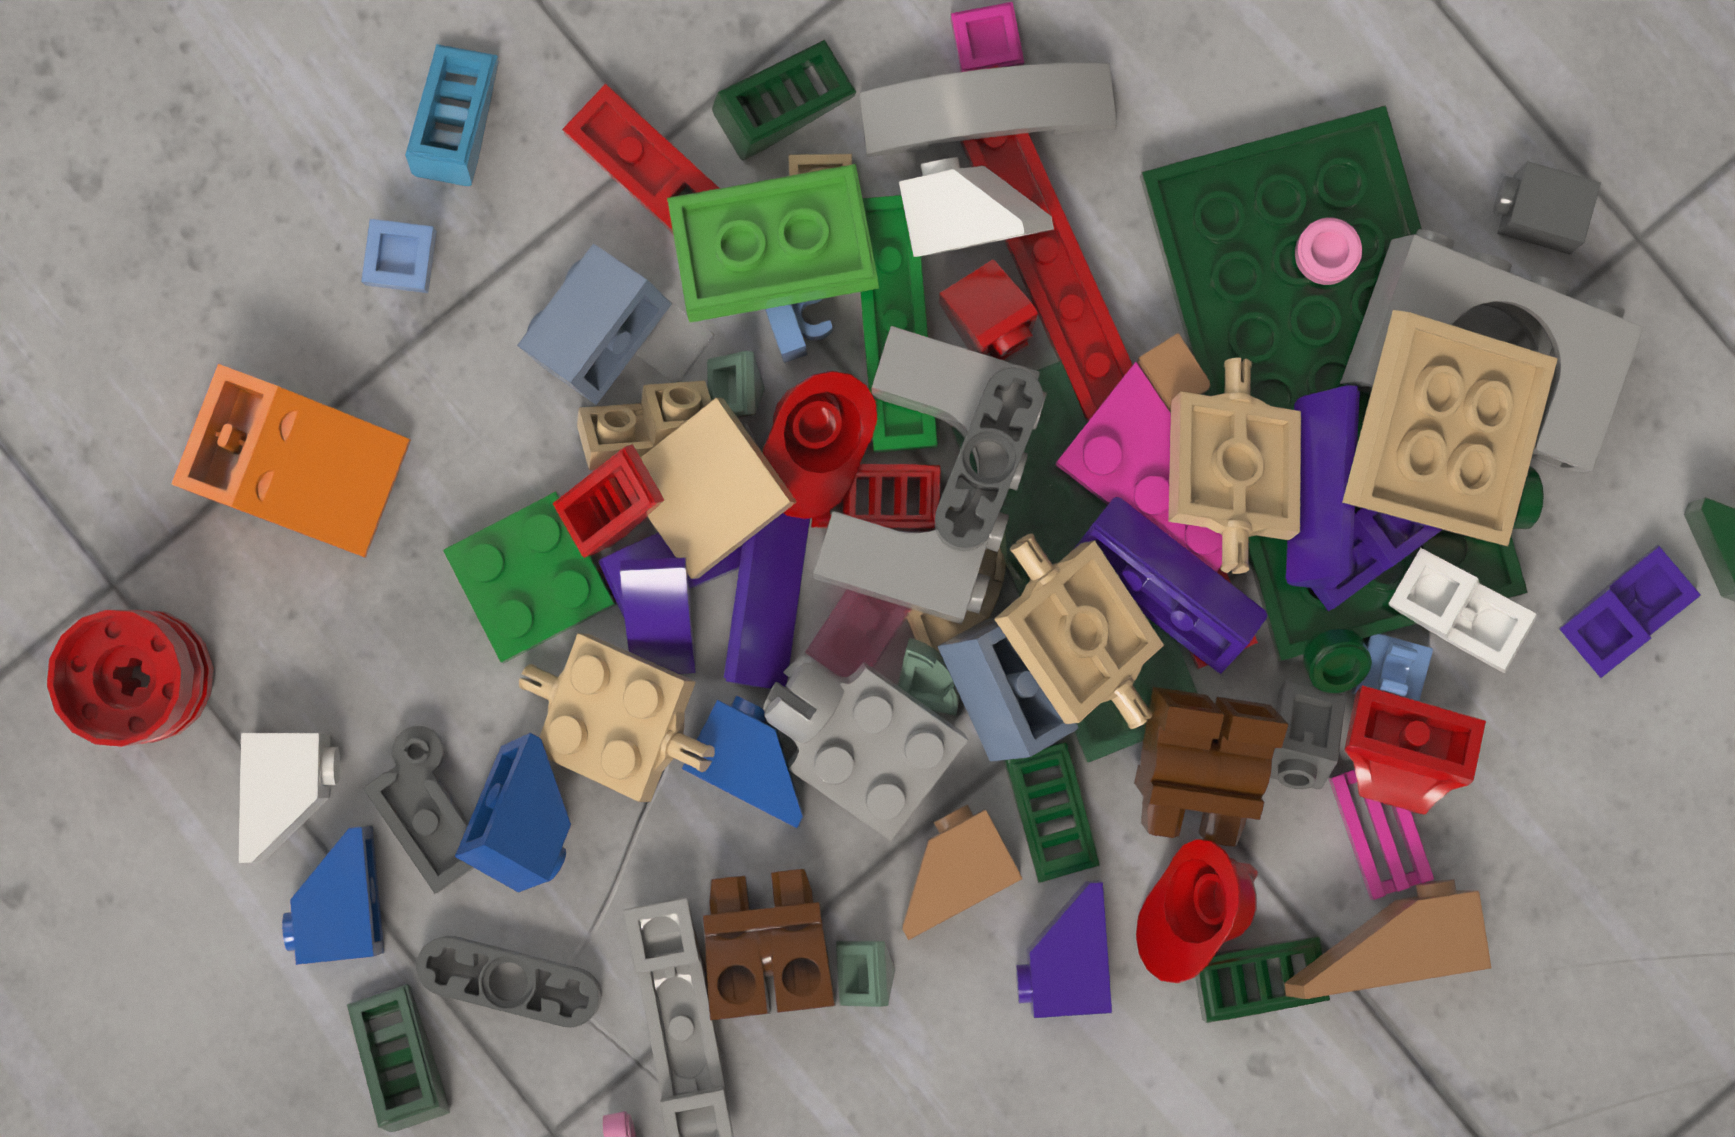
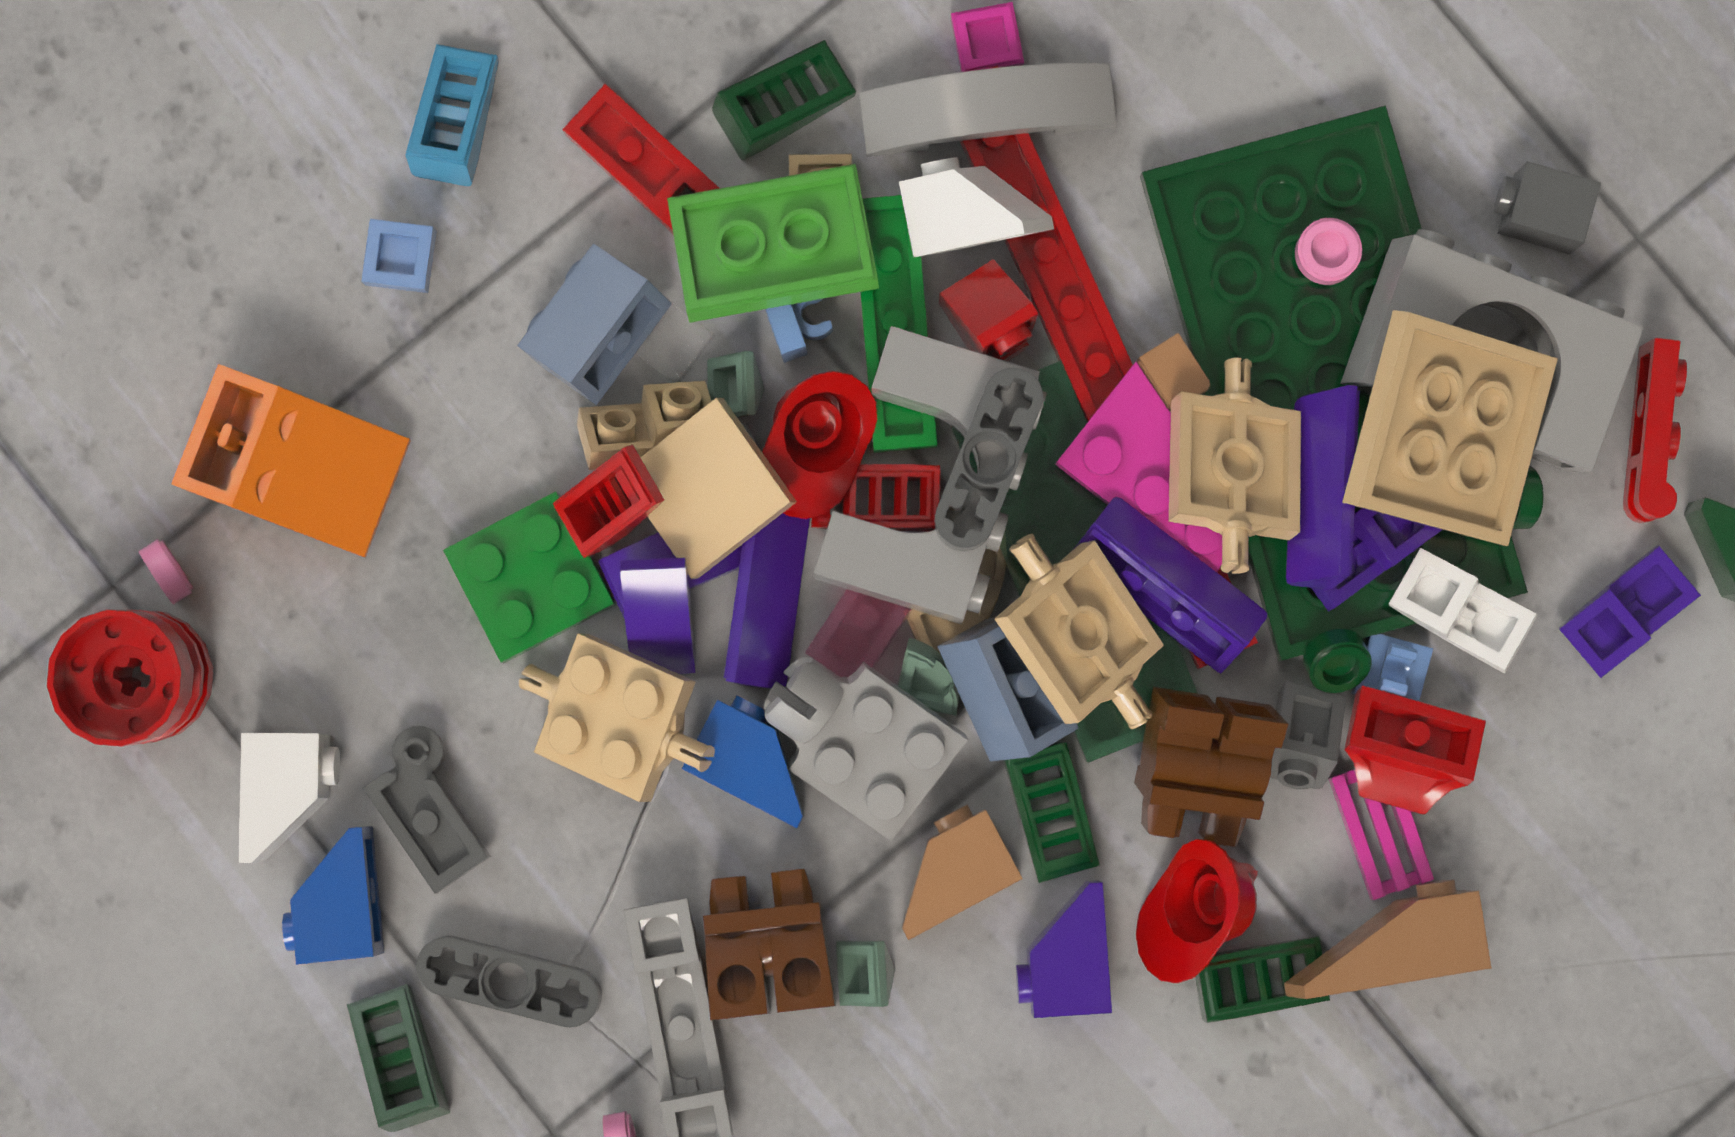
blue slope [455,732,571,893] -> none
none -> bright pink tile [138,539,194,605]
none -> red plate [1623,338,1687,523]

